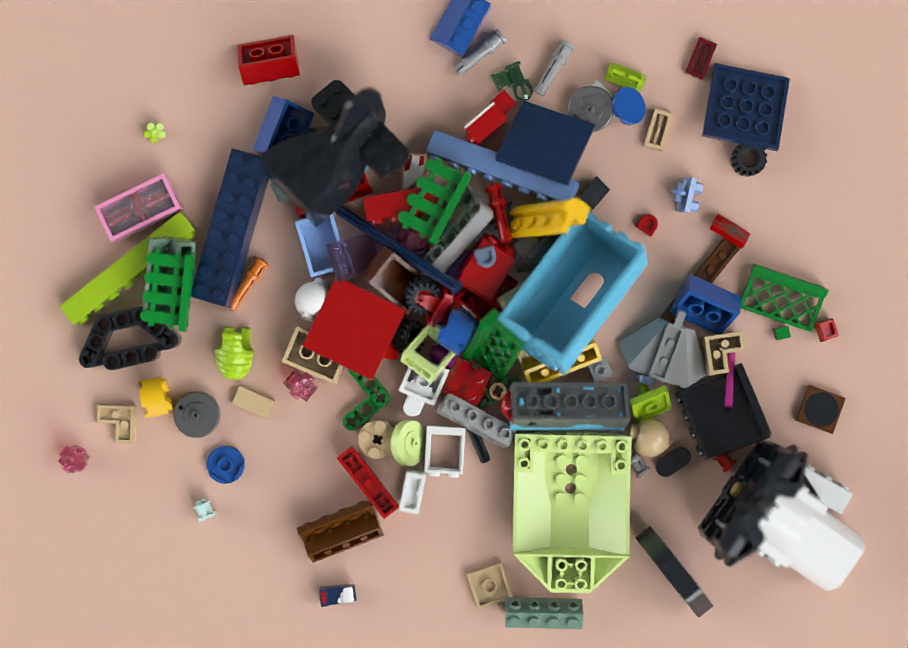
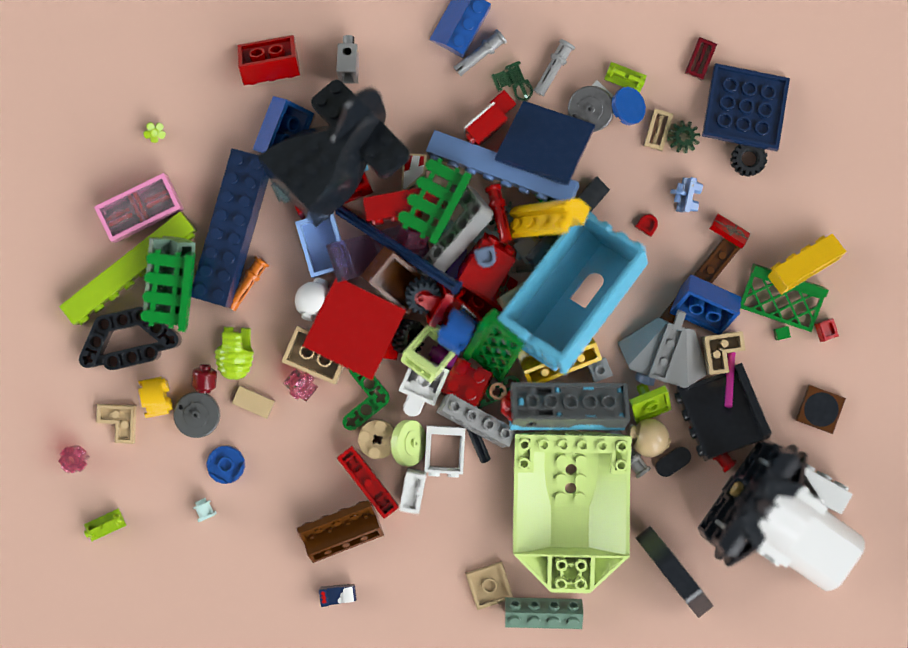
none -> lime hinge [84,508,127,541]
none -> dark red head [192,364,217,394]
none -> light grey torso [337,35,359,84]
none -> clear green gear [667,121,700,154]
none -> yellow brick [768,233,847,295]

